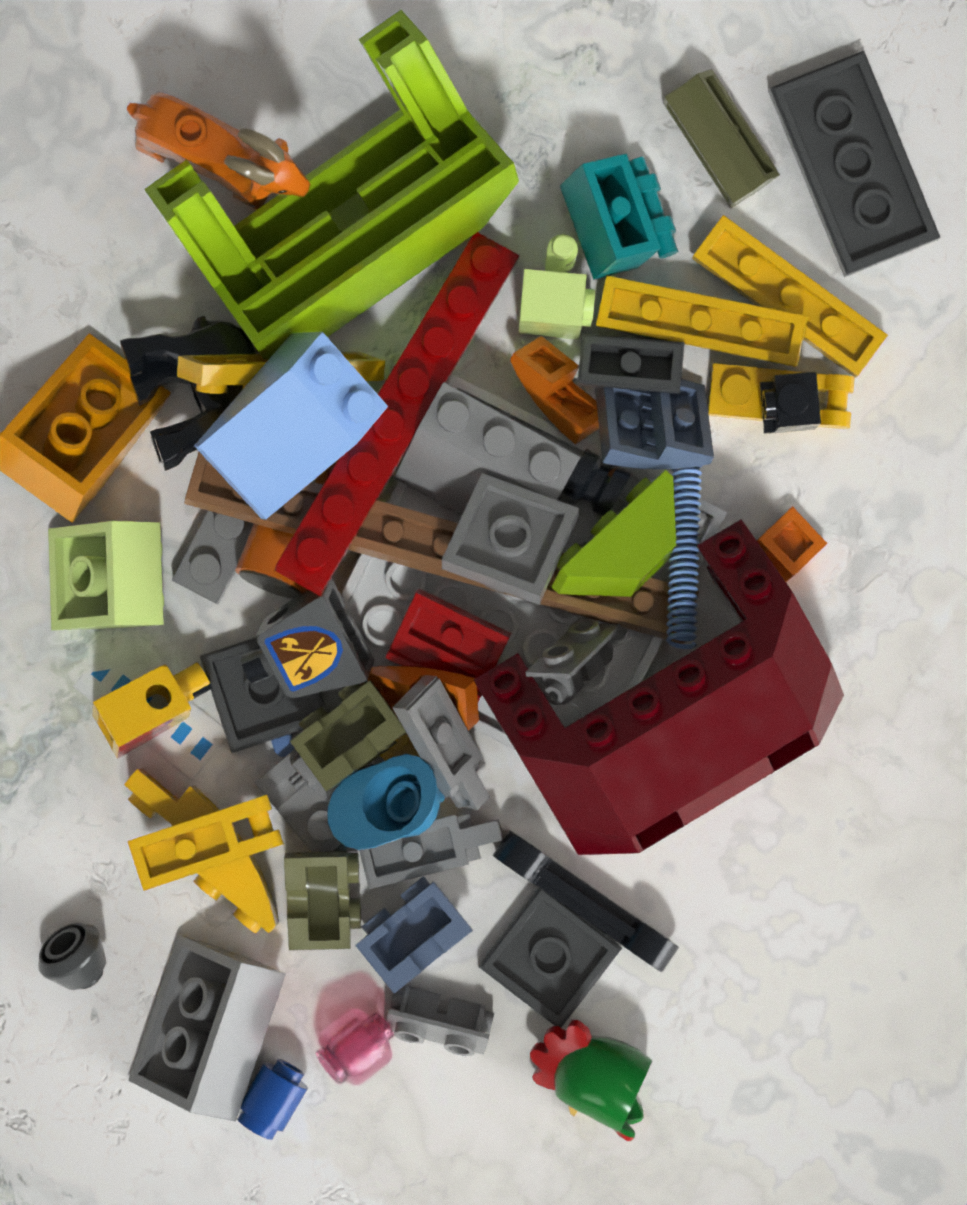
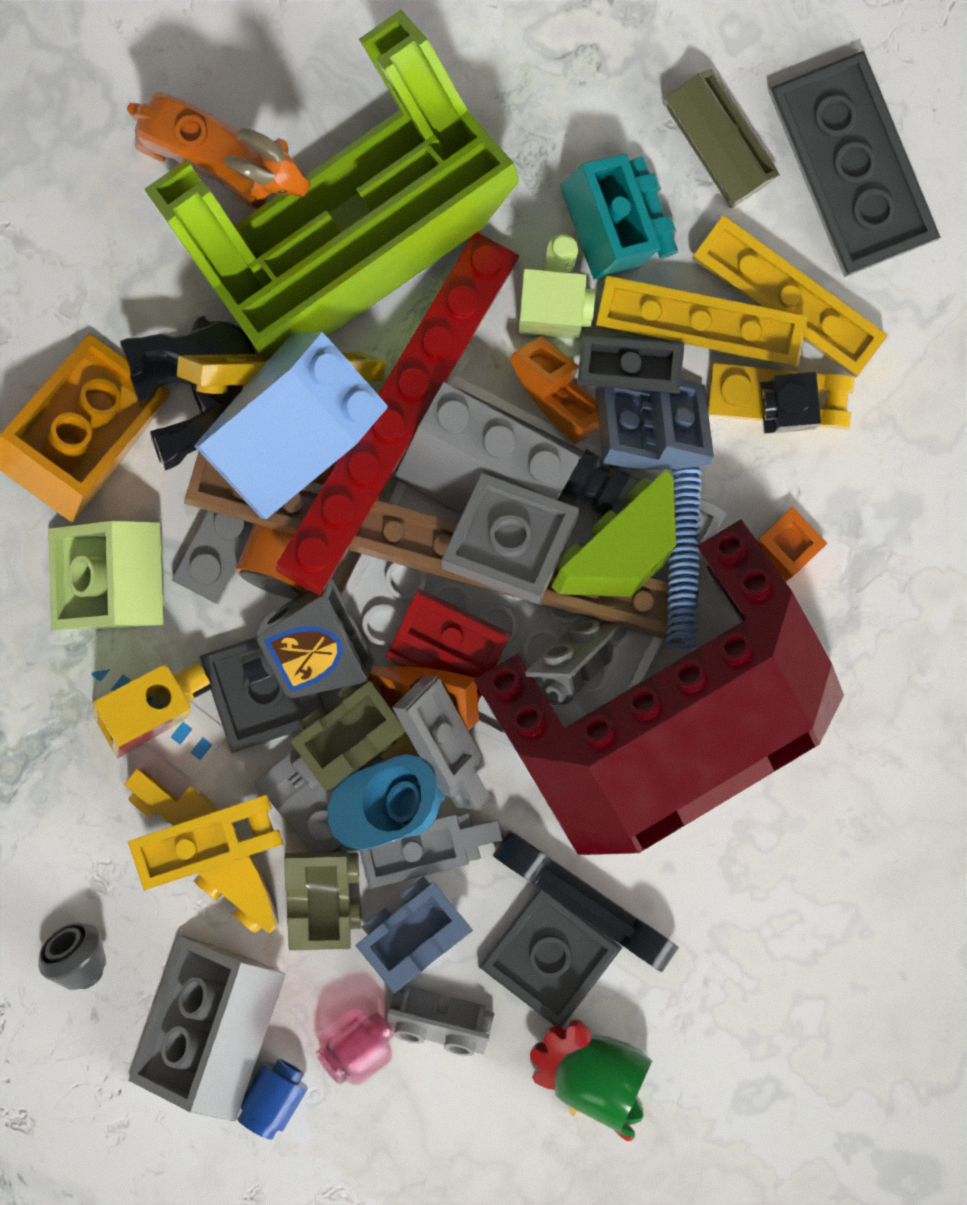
medium blue piece [271,734,295,757] -> none

